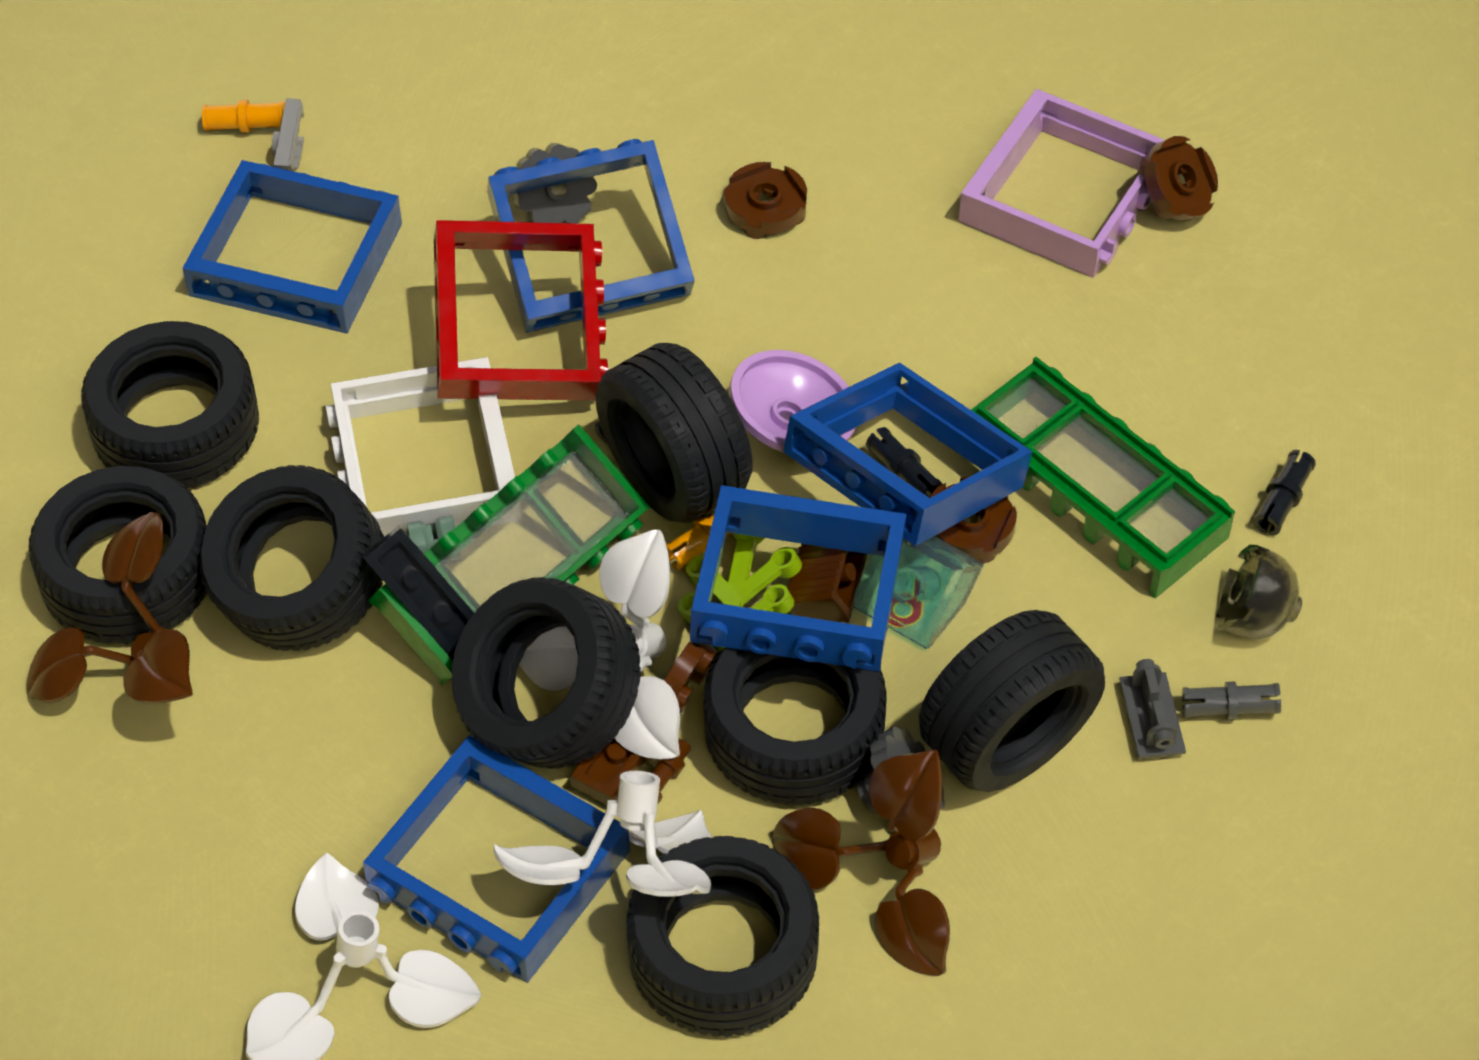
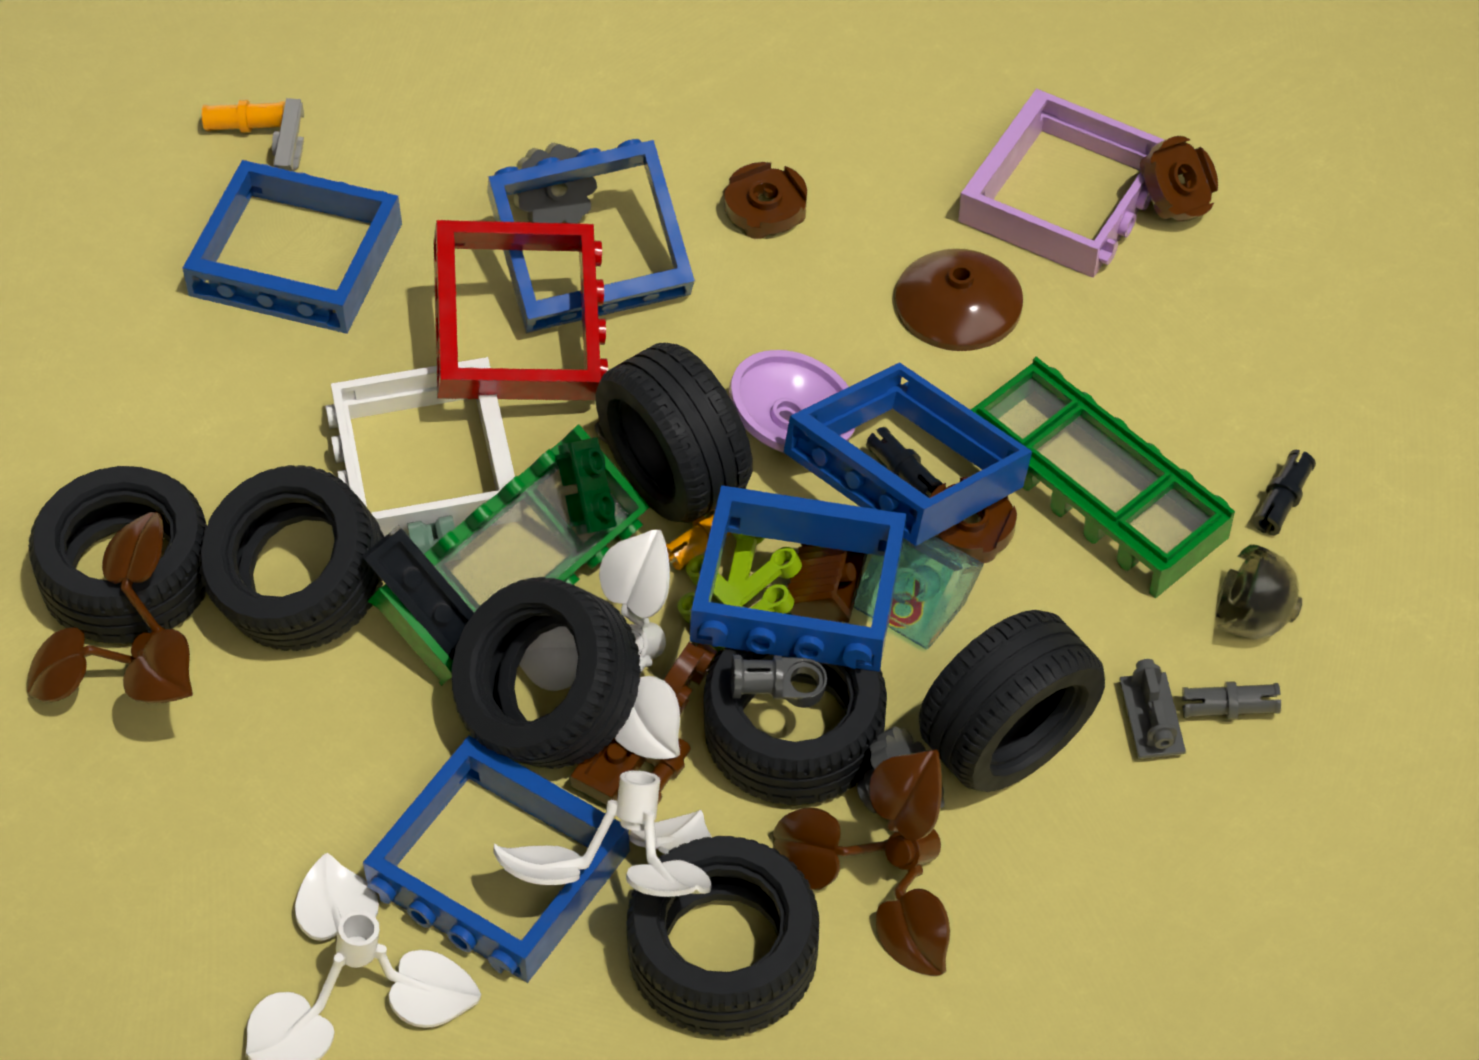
black tyre [81,321,259,489] -> none
none -> dark green hinge [555,437,617,535]
none -> dark grey connector [731,655,827,708]
none -> reddish brown dish [895,249,1023,351]

